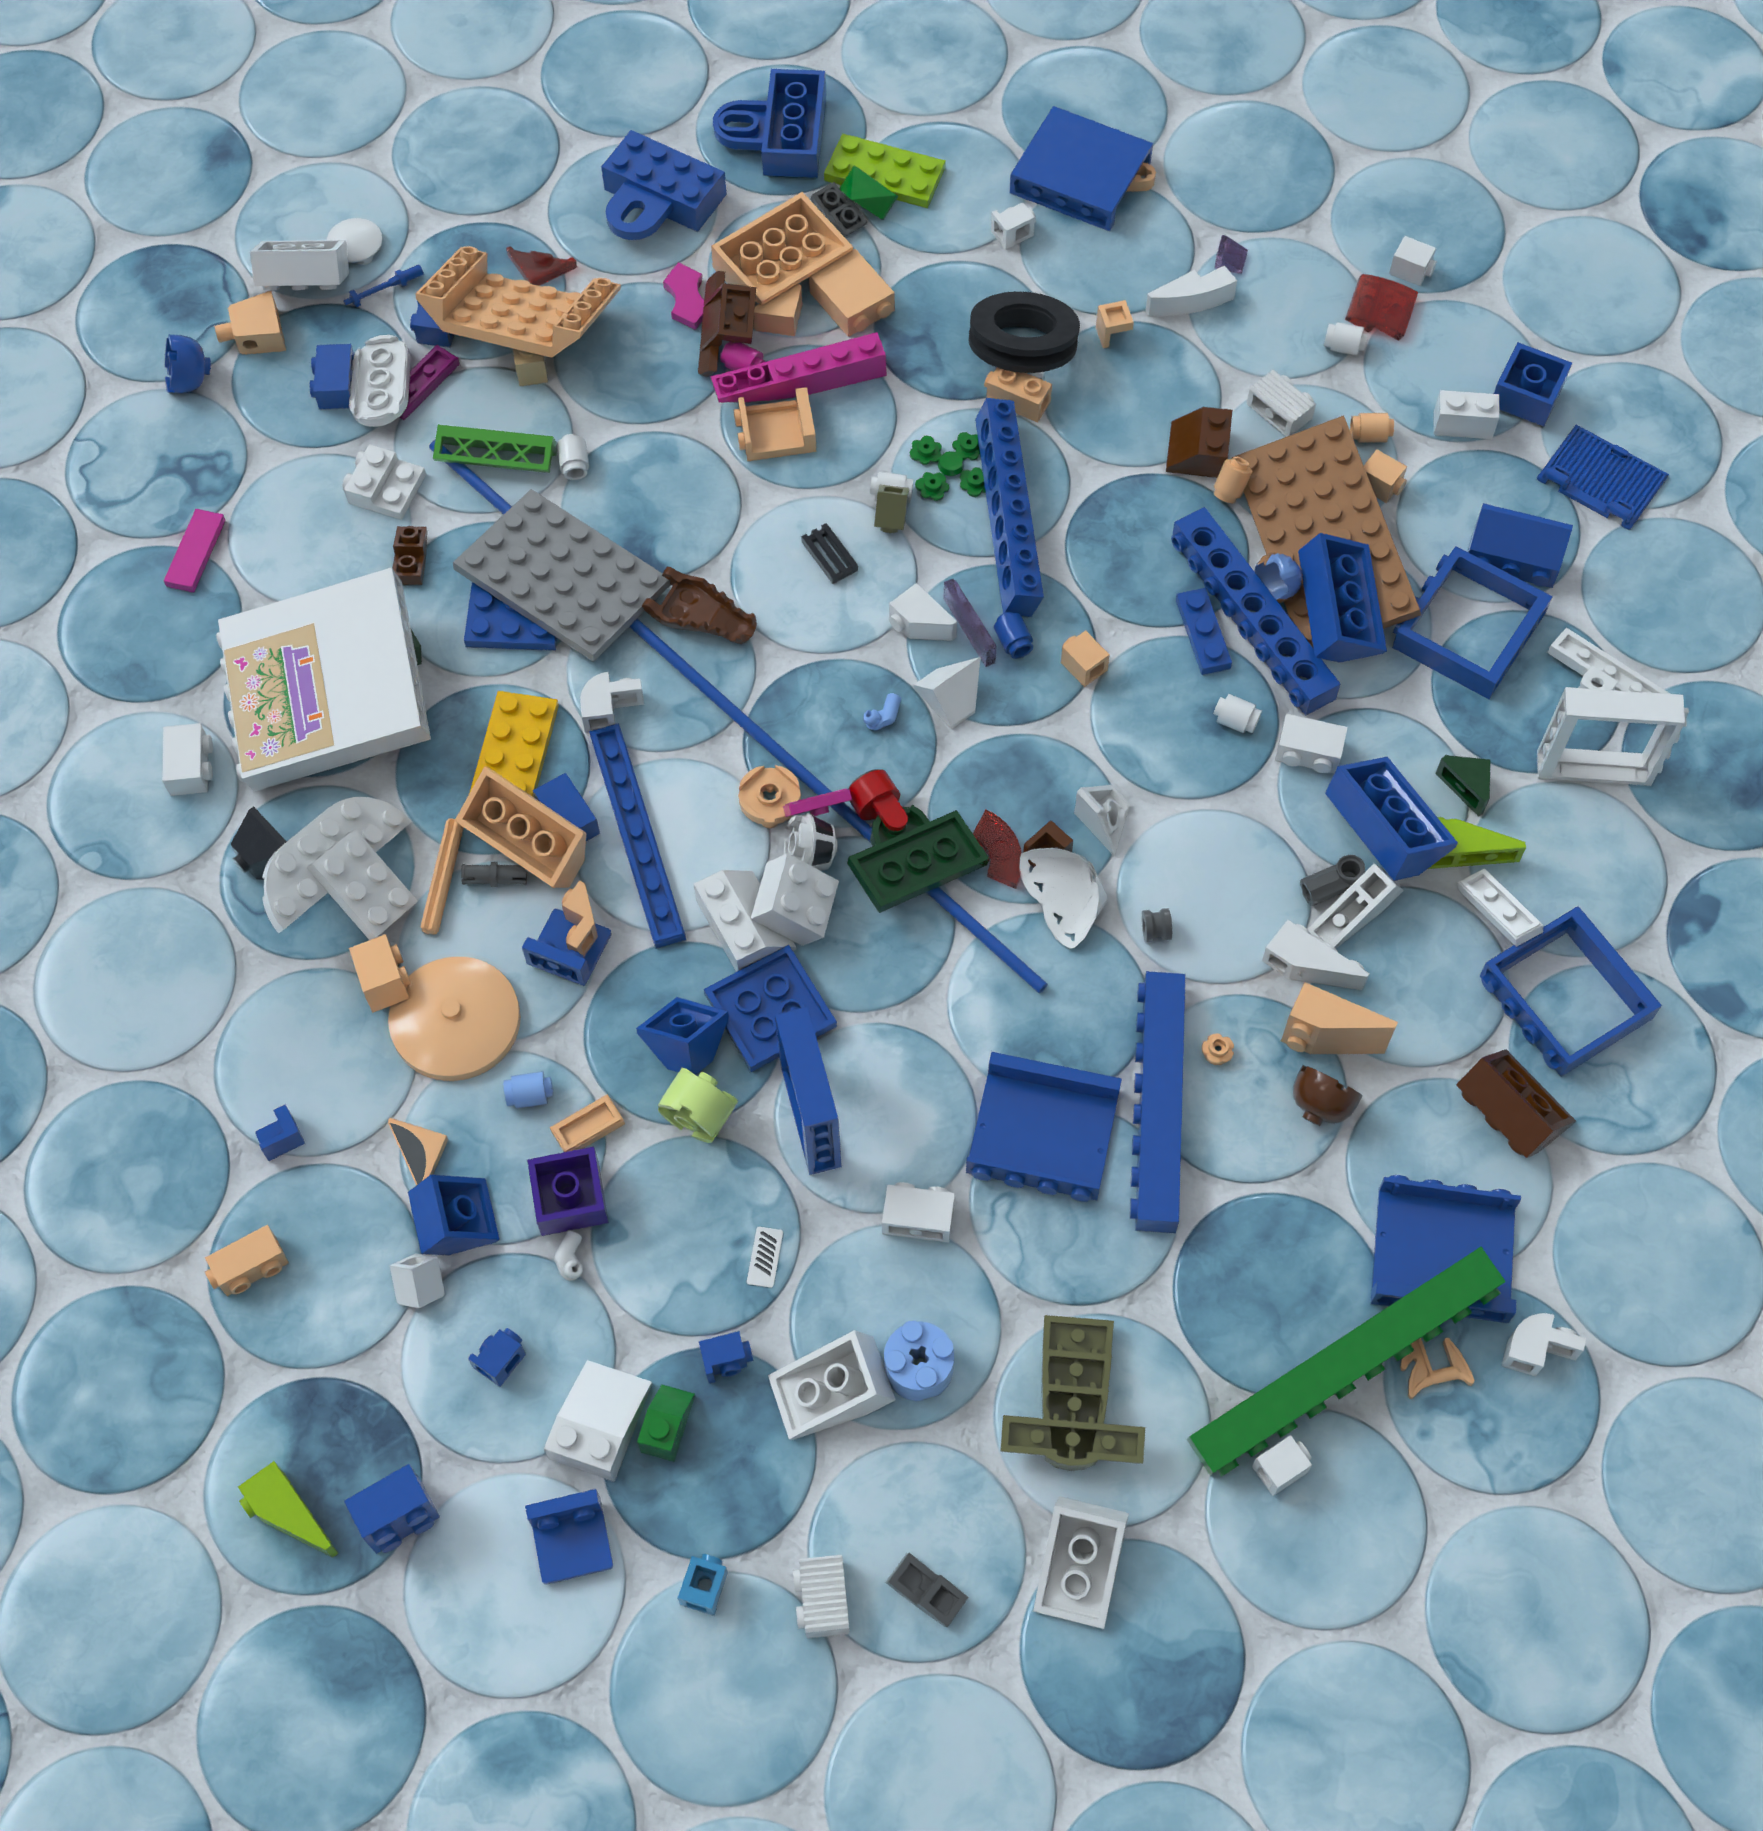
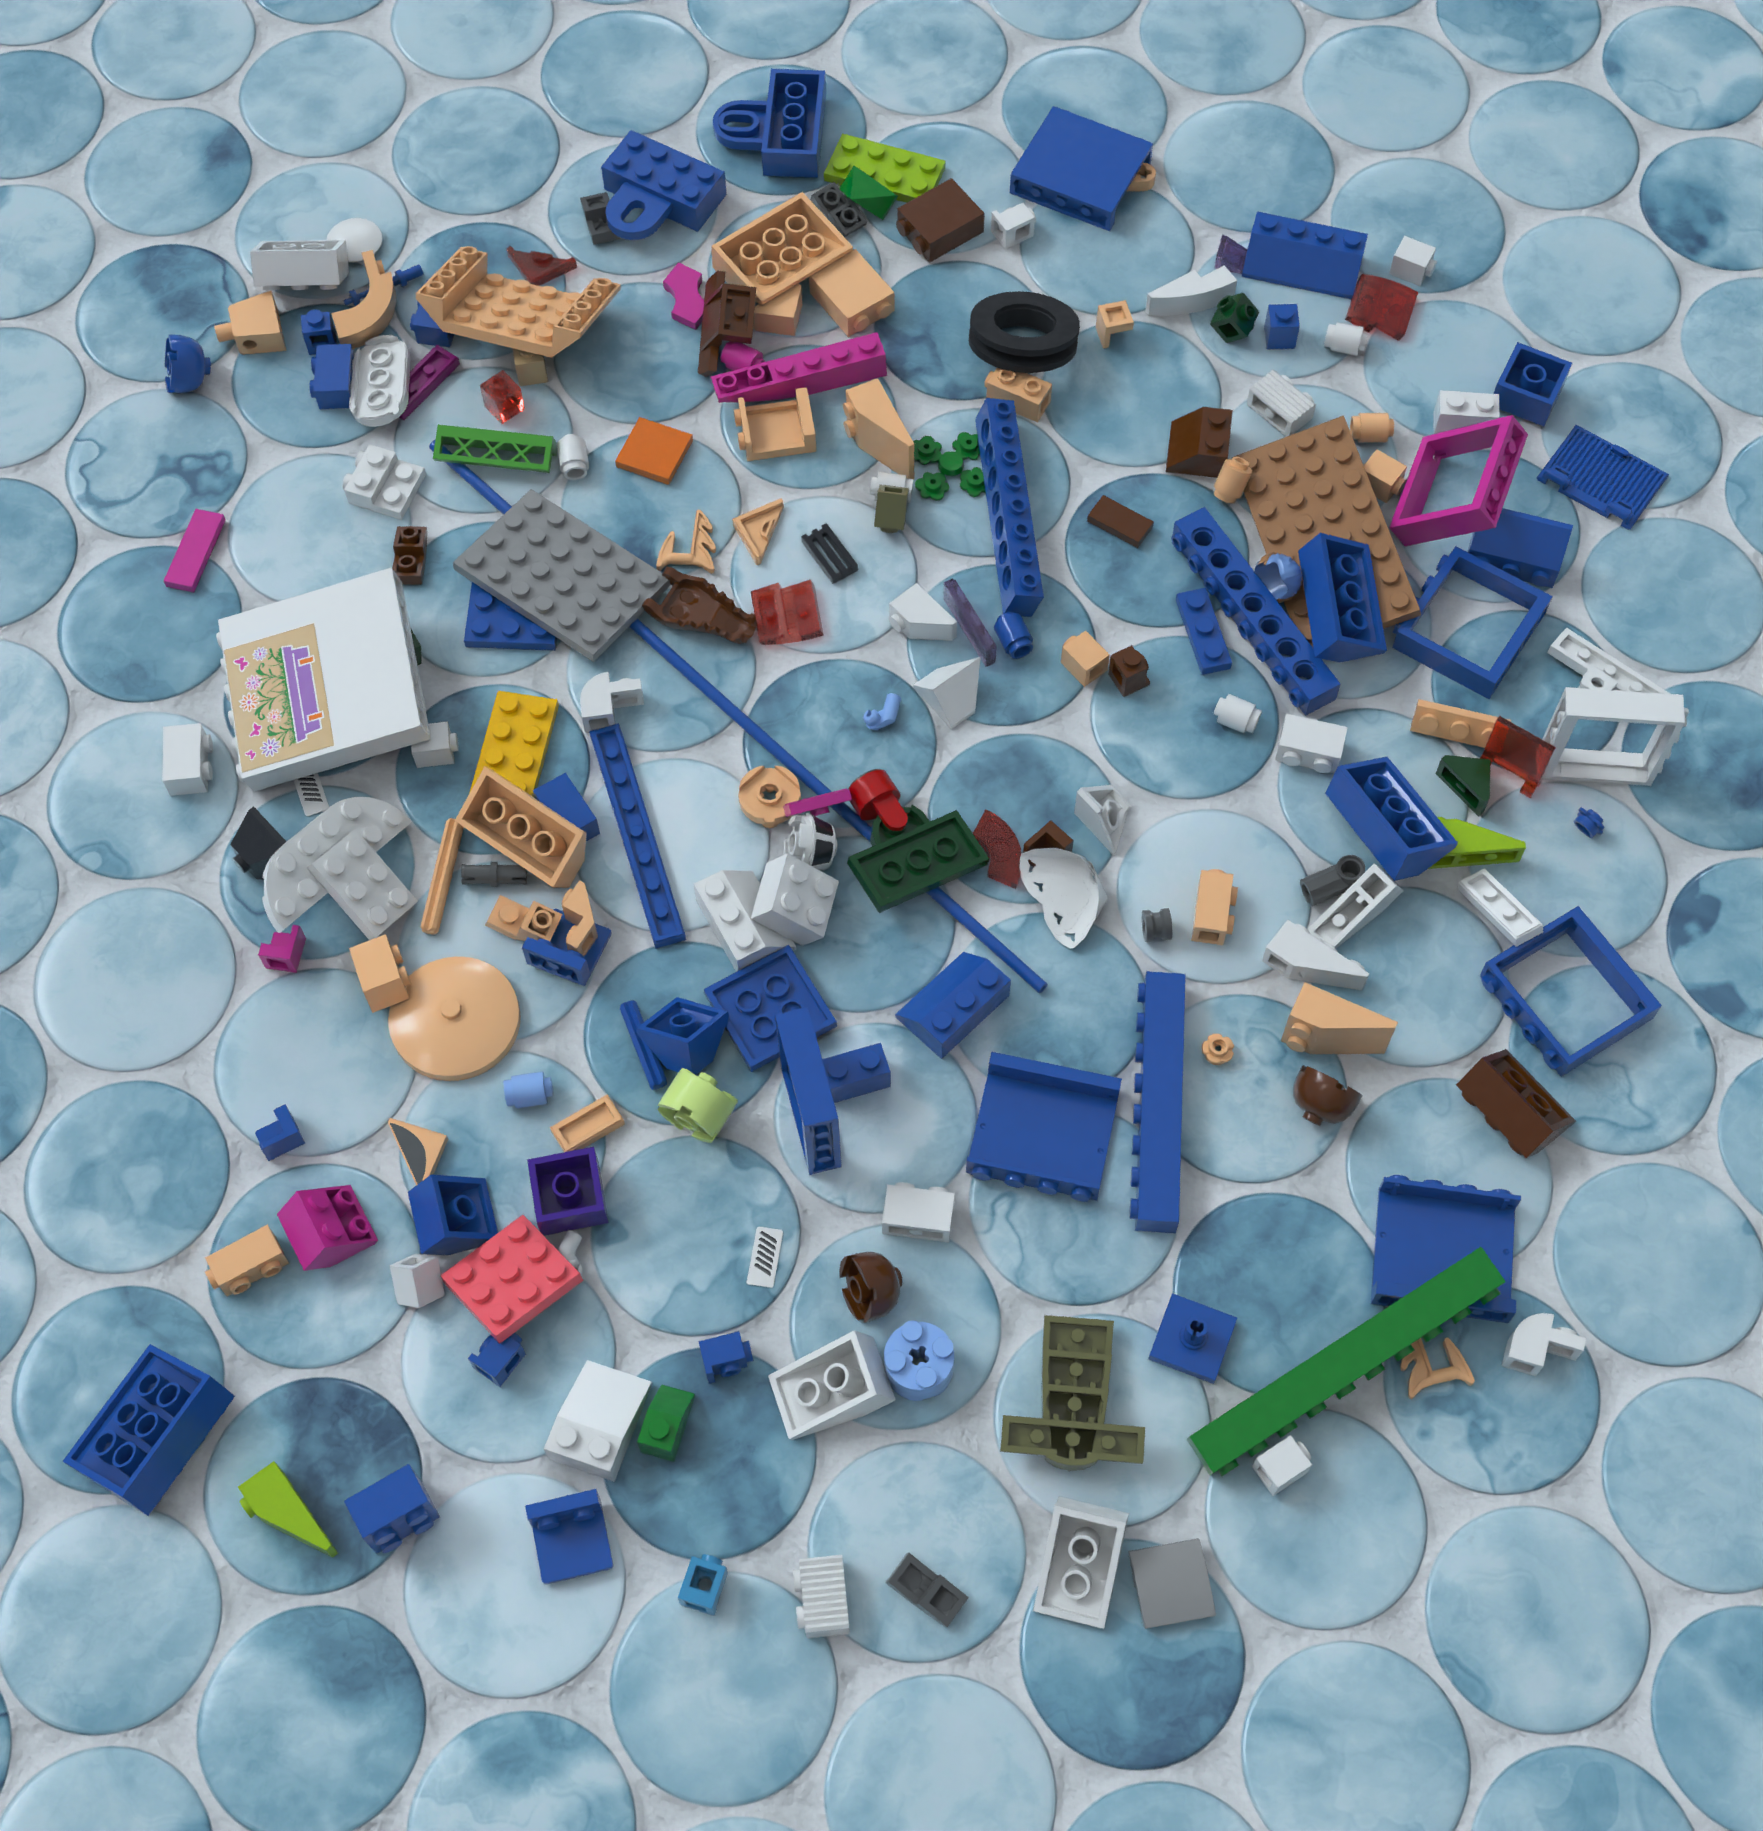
none -> blue slope [63,1344,235,1516]
none -> dark pink panel [258,925,306,973]
none -> dark pink slope [277,1185,378,1271]
none -> white sticker [294,773,329,816]
none -> blue brick [301,310,337,355]
none -> light nougat arch [331,250,396,349]
none -> white brick [411,722,459,768]
none -> coral plate [440,1215,583,1344]
none -> clear red brick [480,370,525,424]
none -> light nougat slope [485,895,563,941]
none -> dark grey slope [580,192,620,245]
none -> orange tile [615,417,693,485]
none -> blue axle [620,1000,667,1090]
none -> light nougat piece [656,510,716,573]
none -> light nougat tile [732,498,784,565]
none -> clear red slope [751,579,824,645]
none -> blue brick [822,1043,891,1103]
none -> reddish brown cylinder [839,1252,903,1323]
none -> light nougat slope [843,378,914,479]
none -> blue slope [895,952,1011,1059]
none -> reddish brown brick [896,178,985,262]
none -> reddish brown tile [1087,495,1154,548]
none -> reddish brown brick [1108,645,1150,697]
none -> light grey slope [1128,1538,1216,1629]
none -> blue tile [1148,1293,1237,1384]
none -> light nougat brick [1191,869,1238,945]
none -> dark green brick [1210,293,1260,343]
none -> blue slope [1242,211,1368,299]
none -> blue brick [1264,304,1300,349]
none -> dark pink window [1389,415,1528,546]
none -> light nougat plate [1410,699,1511,752]
none -> clear red flag [1480,716,1556,799]
none -> blue plate [1573,807,1605,838]

